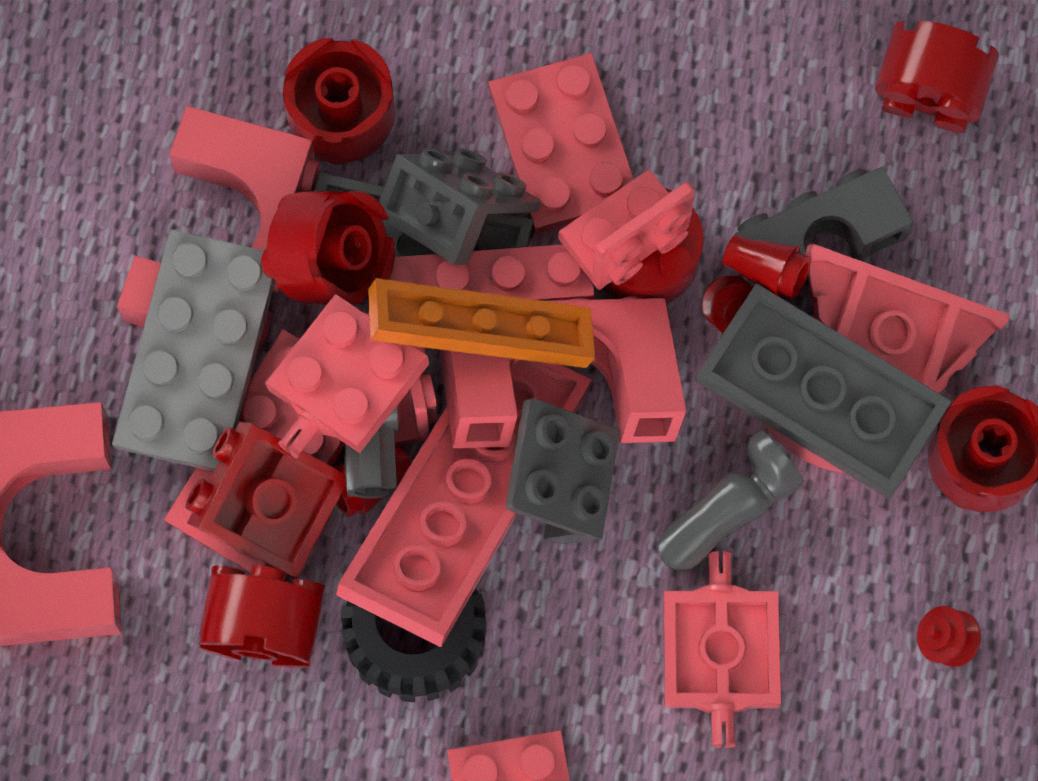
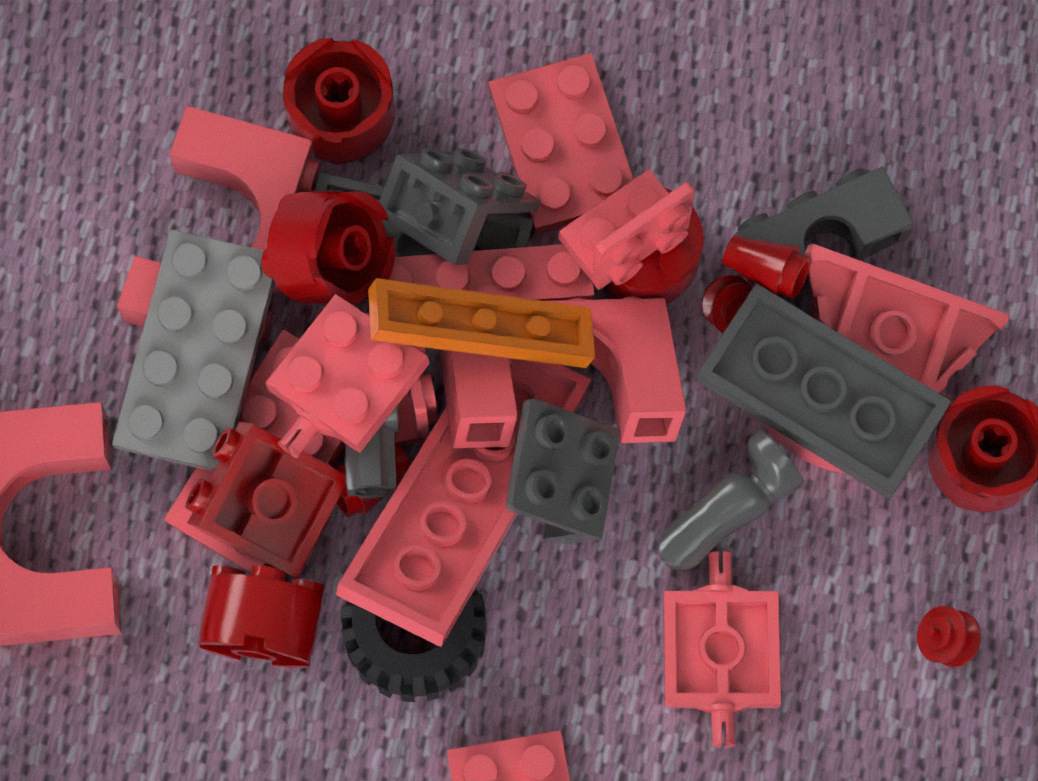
red brick [875,20,999,133] -> none

